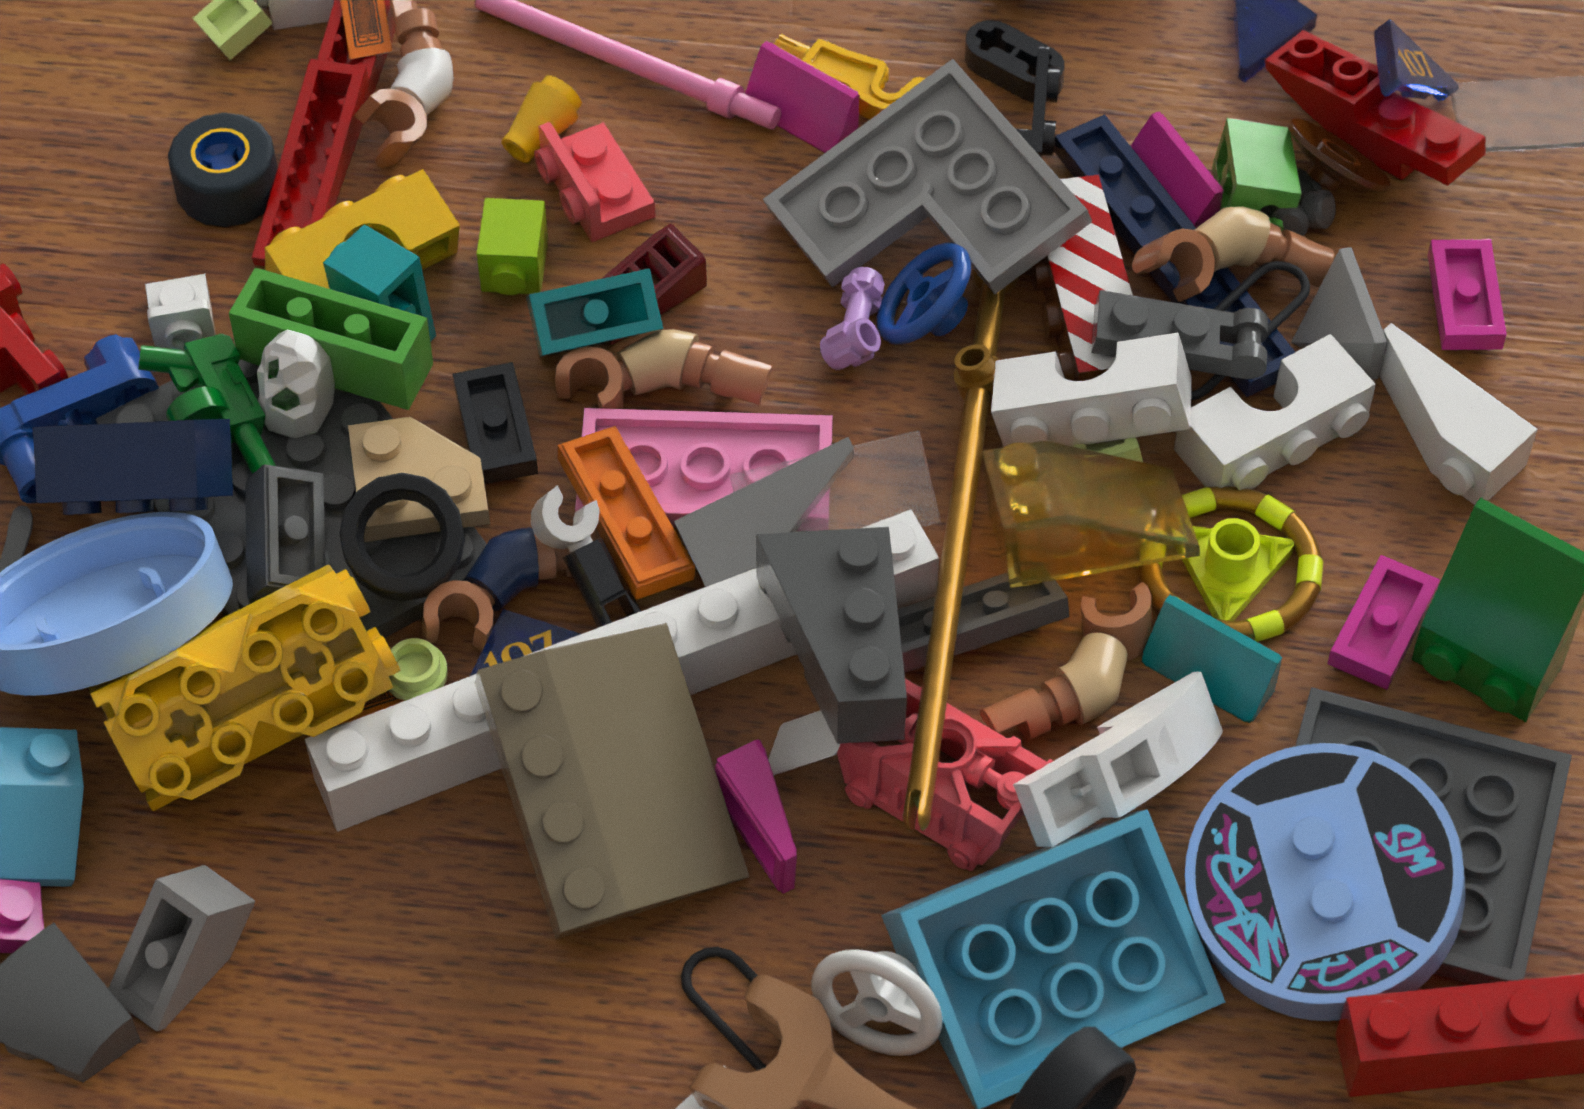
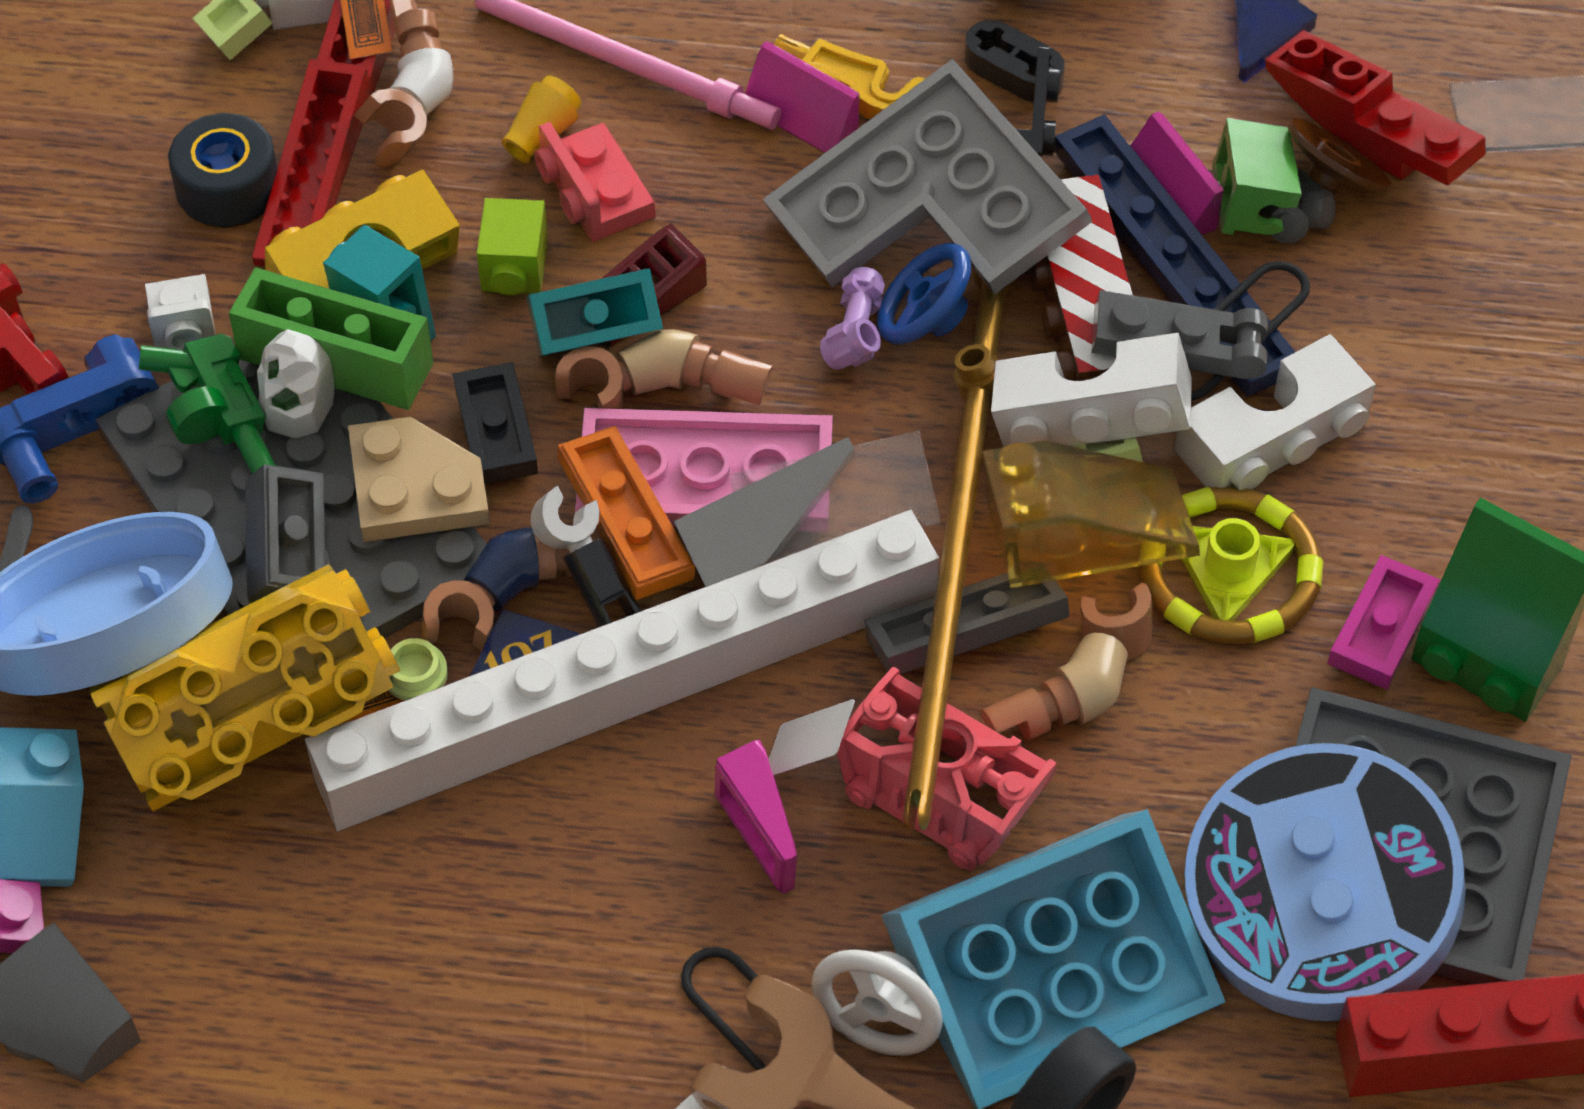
dark blue brick [33,419,233,515] -> none
light grey slope [108,865,256,1031] -> none
black tyre [339,473,465,601] -> none
dark tan slope [475,623,749,939] -> none
dark grey wedge [756,527,907,744] -> none
white slope [1013,672,1223,847] -> none
nougat piece [1132,207,1334,302] -> none
teal slope [1142,594,1282,723] -> none
light grey slope [1291,247,1387,380] -> none
clear blue tile [1374,19,1459,102] -> none
white slope [1379,323,1538,505] -> none
dark pink plate [1428,239,1507,350] -> none

